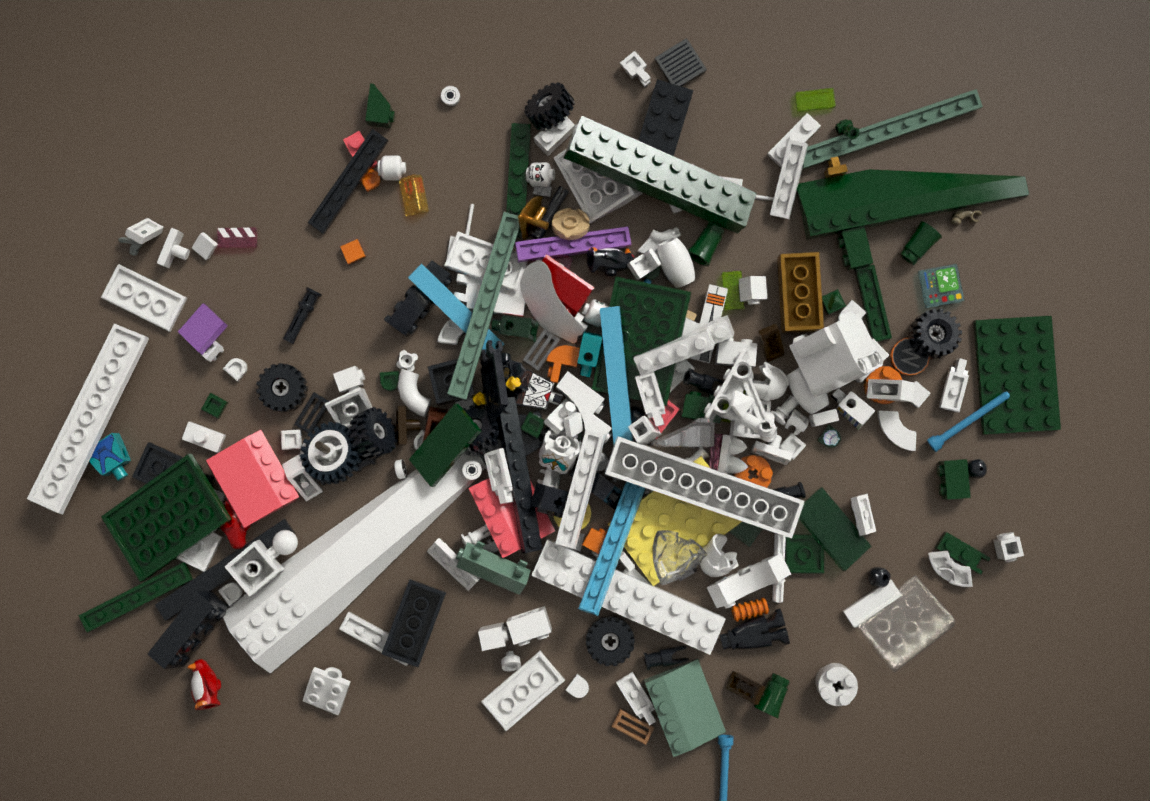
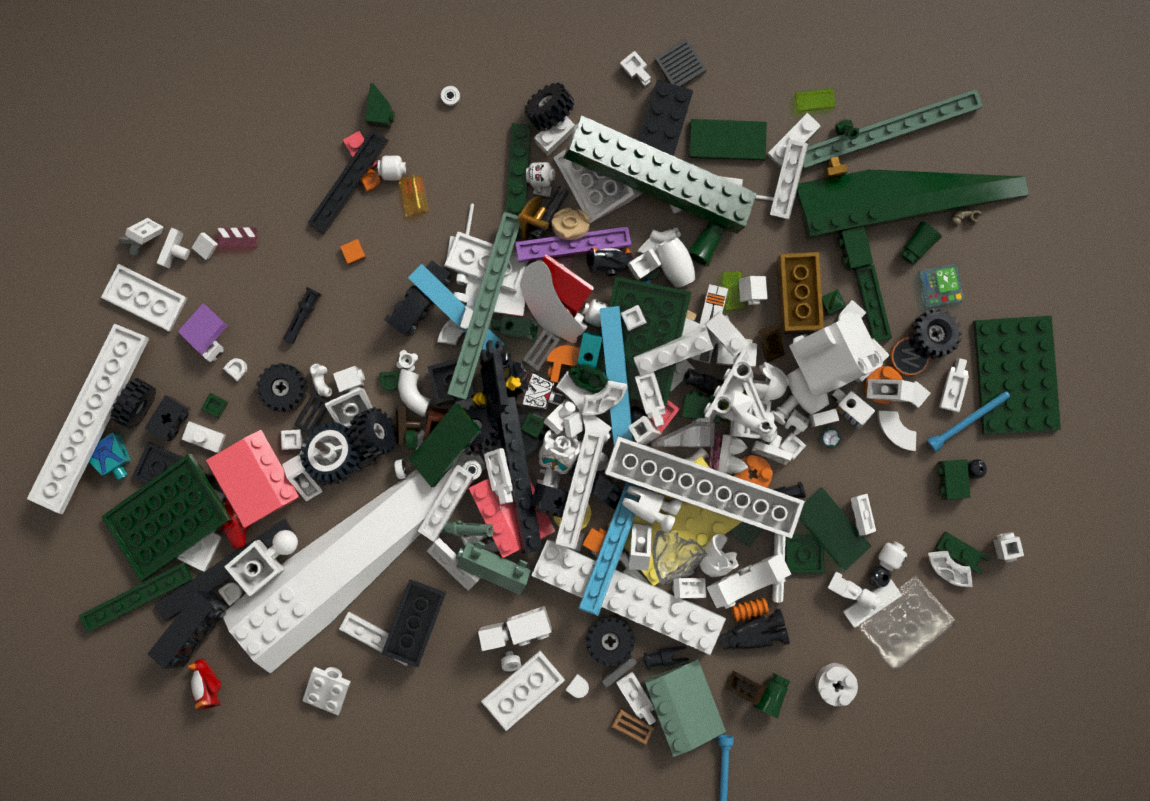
none -> black bush [110,378,156,429]
none -> black brick [145,395,190,441]
none -> white piece [310,363,332,397]
none -> dark green tile [405,430,418,450]
none -> white plate [418,465,475,542]
none -> sand green pin [441,521,494,537]
none -> white tile [459,306,473,329]
none -> dark green arm [568,364,610,393]
none -> white tile [581,381,627,416]
none -> flat silver tile [602,655,637,688]
none -> white tile [621,305,647,331]
none -> white piece [622,486,682,533]
none -> white slope [628,524,652,571]
none -> white tile [672,578,706,599]
none -> dark green tile [689,119,767,161]
none -> white slope [705,311,749,357]
none -> white piece [828,572,880,610]
none -> white head [878,541,907,571]

